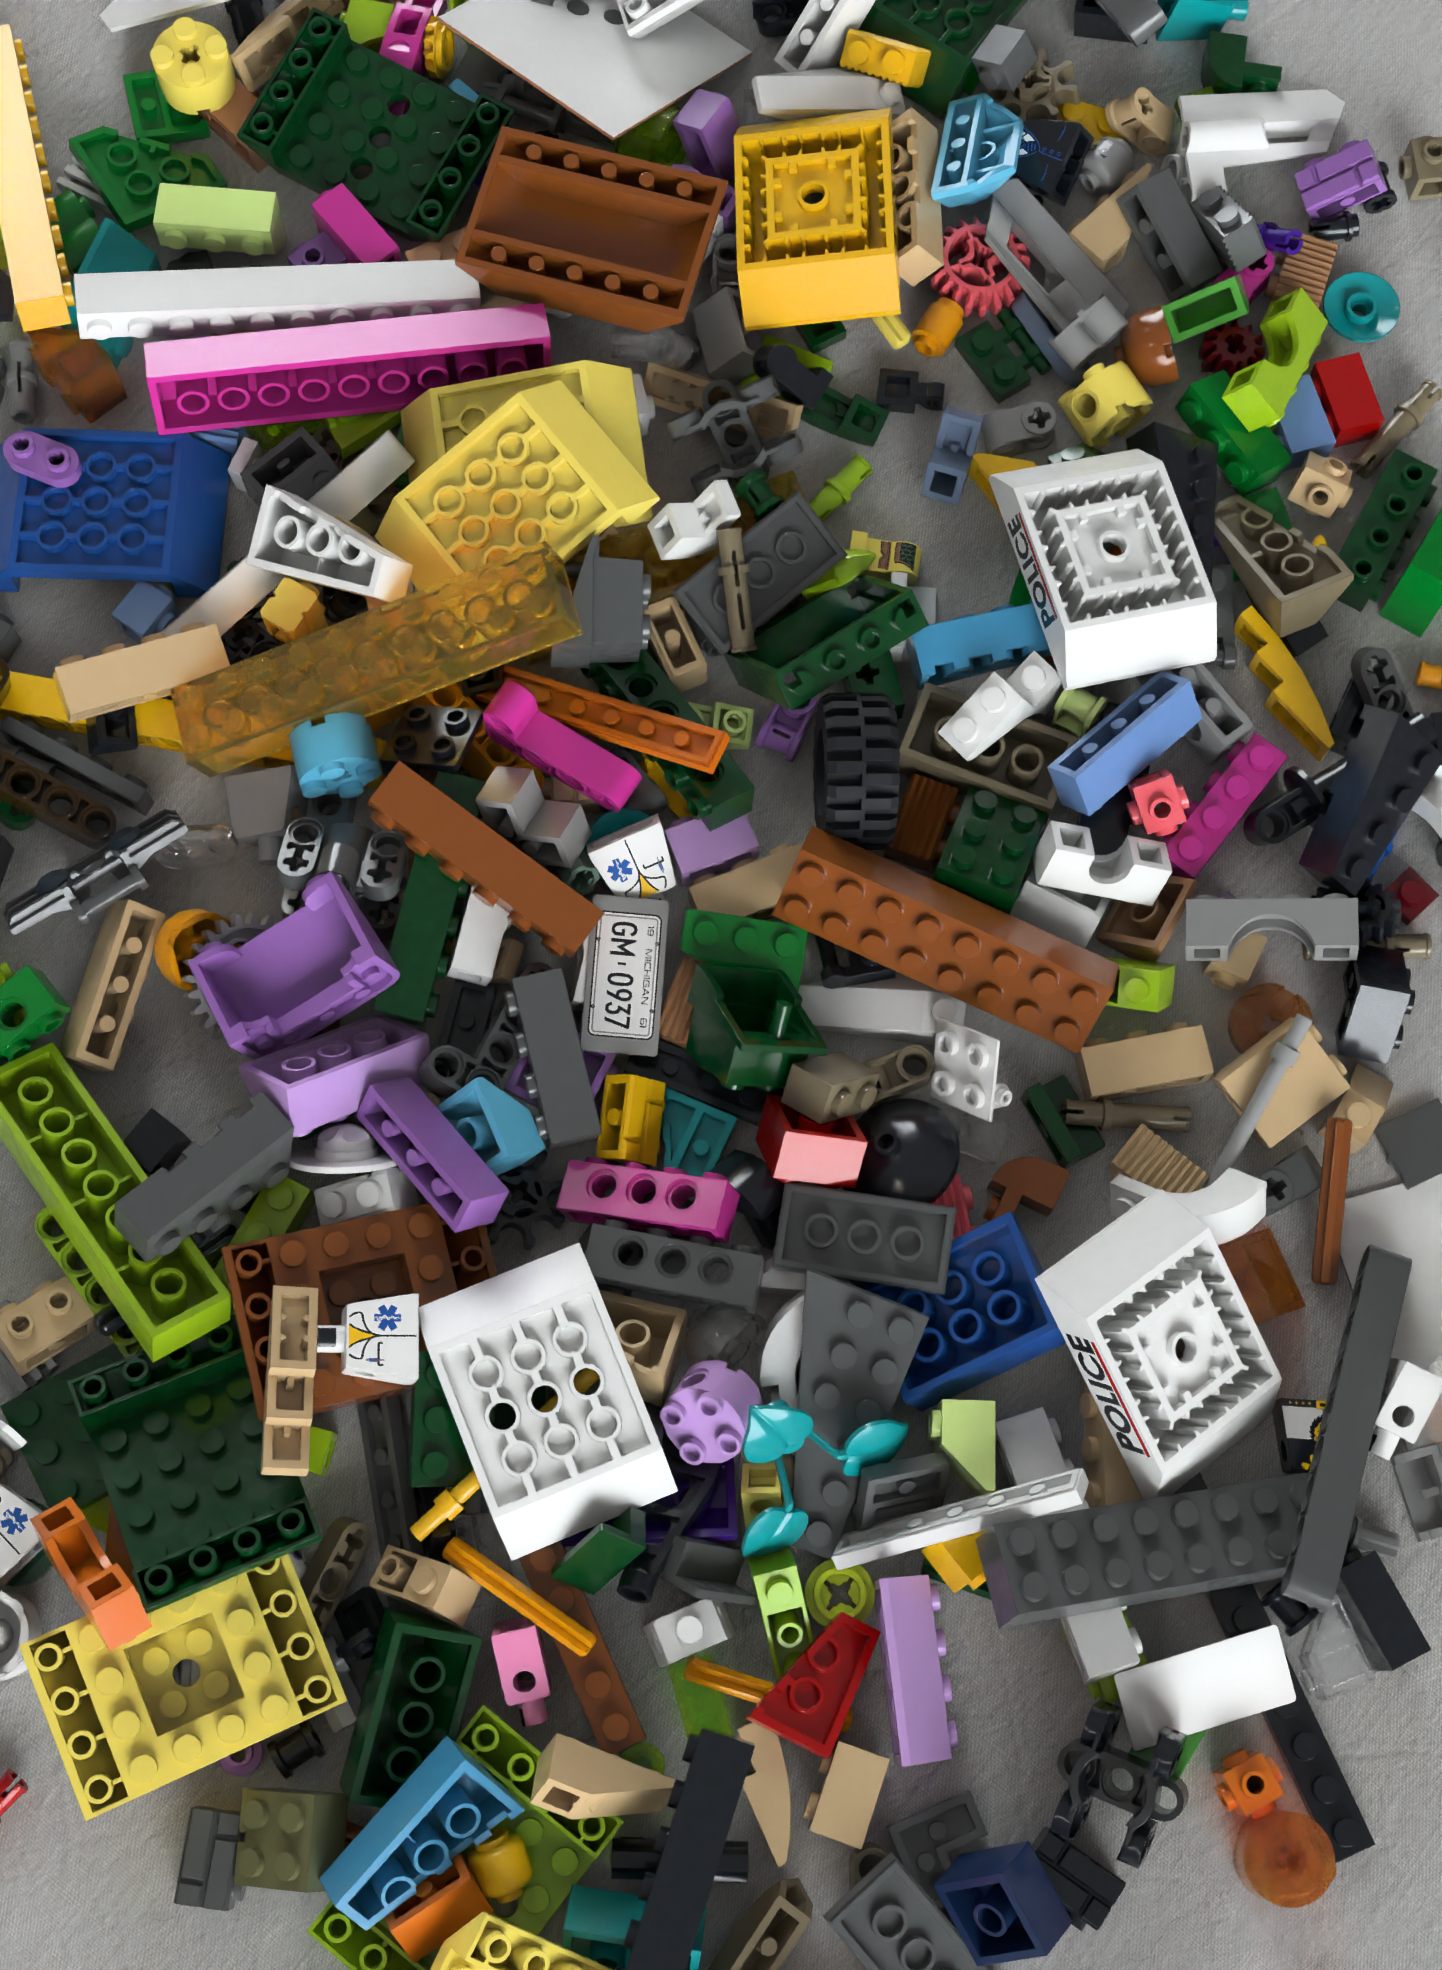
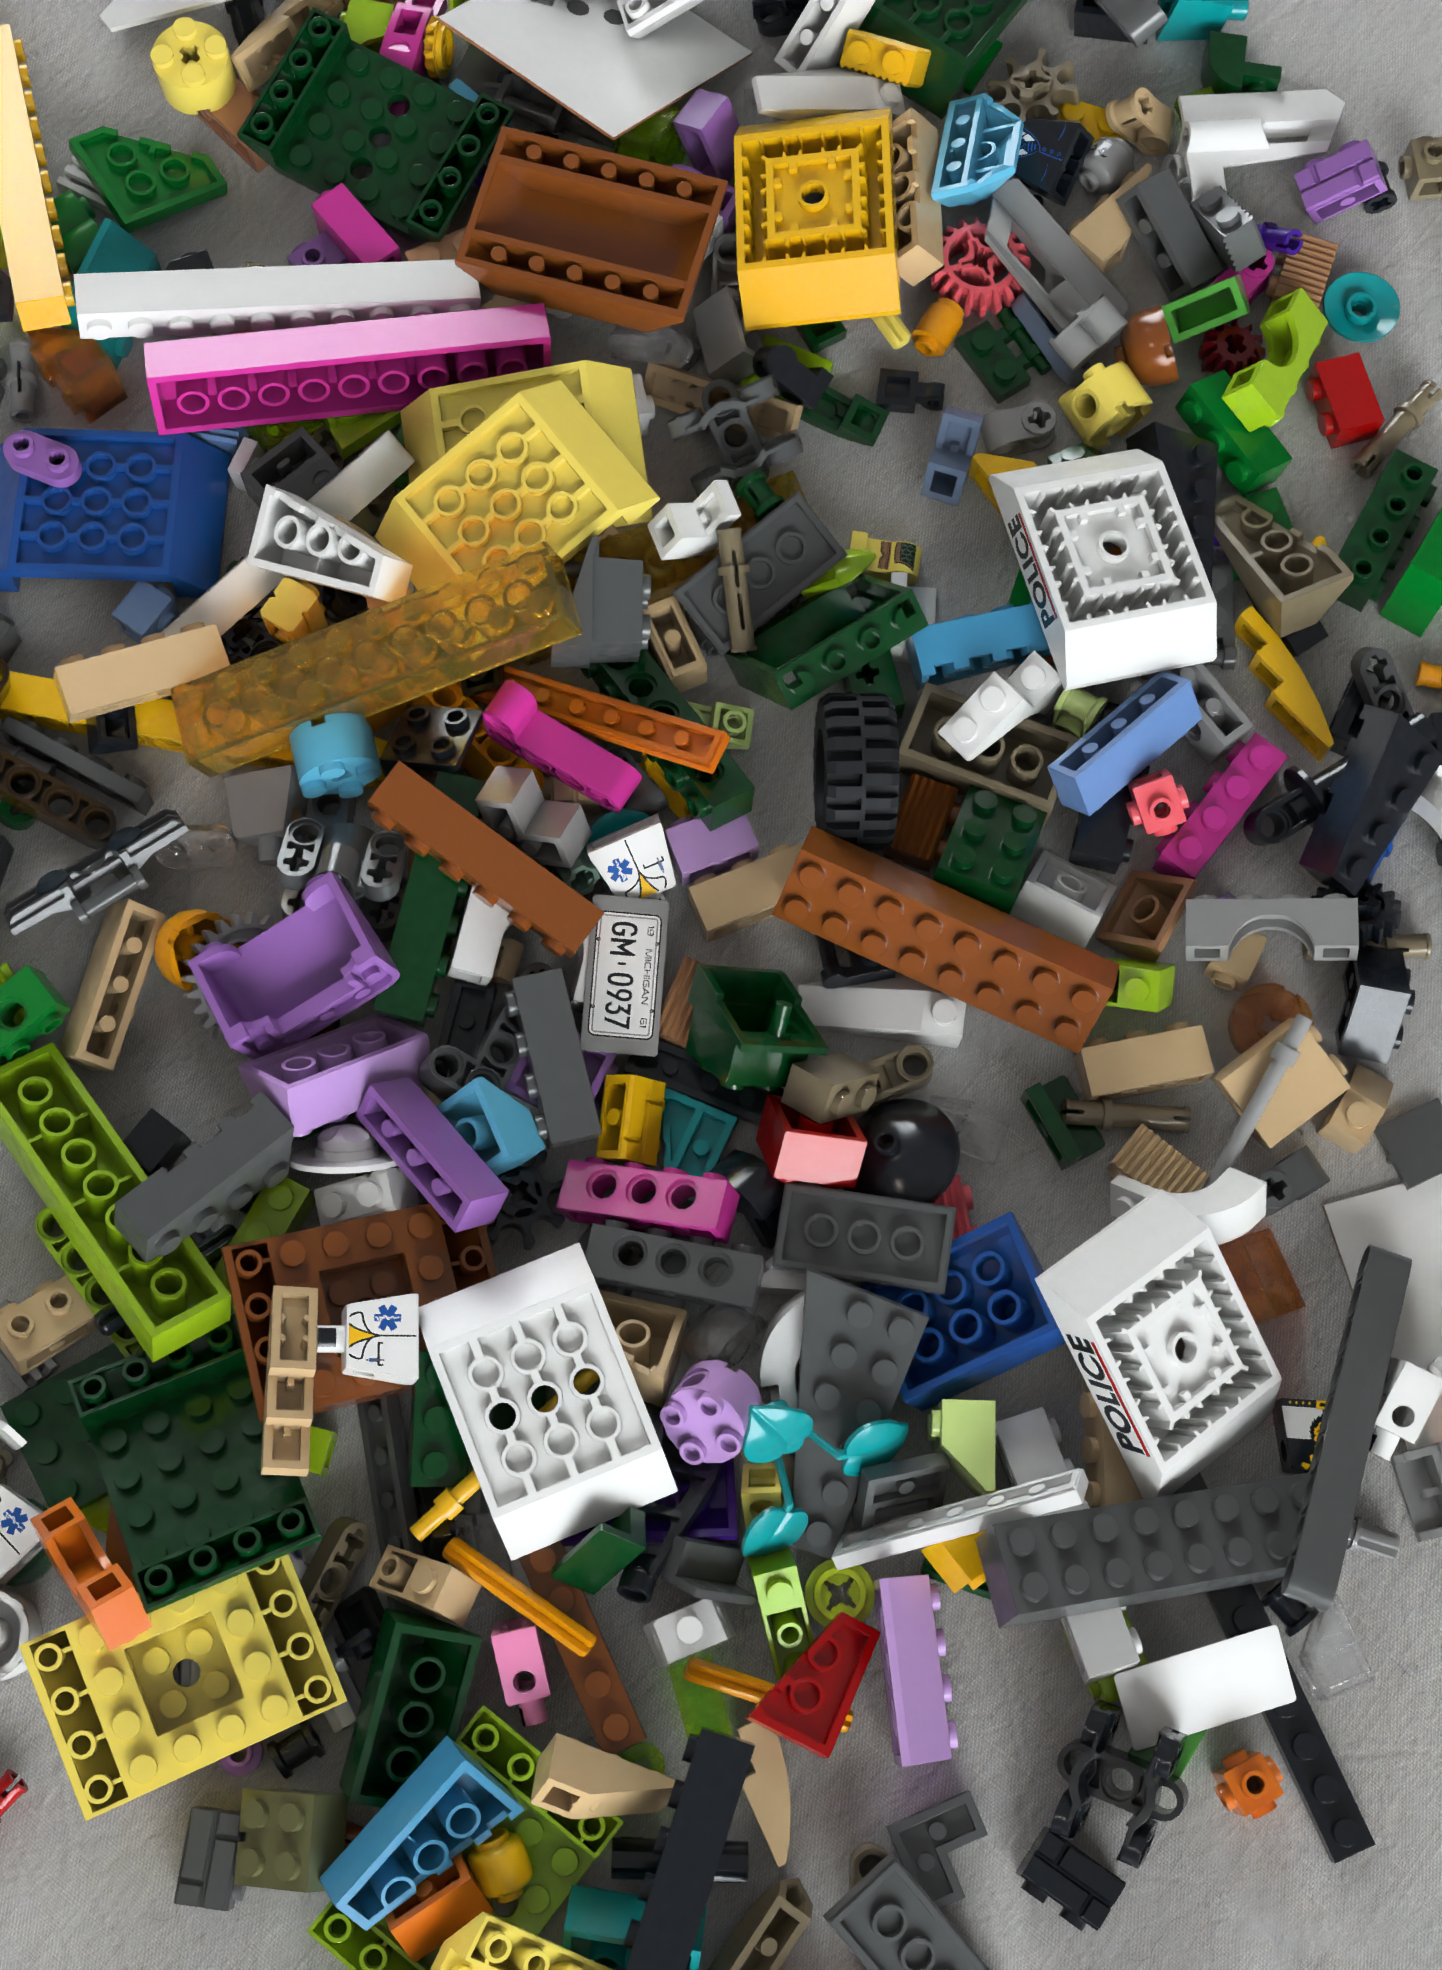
green wing [122,70,210,144] -> none
yellowish green slope [153,183,288,256] -> none
green wing [679,907,808,991] -> none
medium lavender piece [755,681,817,763] -> none
tan brick [803,1740,890,1850] -> none
lime pin [808,454,873,522] -> none
white hinge [930,1016,1012,1122] -> none
dark blue brick [934,1841,1072,1966] -> none
dark grey brick [971,24,1037,92] -> none
dark orange brick [983,1157,1071,1221] -> none
white arch [1032,820,1173,906] -> none
clear orange brick [1233,1809,1336,1908] -> none
medium blue slope [1273,374,1336,471] -> none
tan brick [1287,451,1354,519] -> none
black pin [1308,211,1360,242] -> none
dark orange axle [1311,1117,1353,1285] -> none
black brick [1332,1547,1431,1671] -> none
dark red plate [1383,867,1439,926] -> none

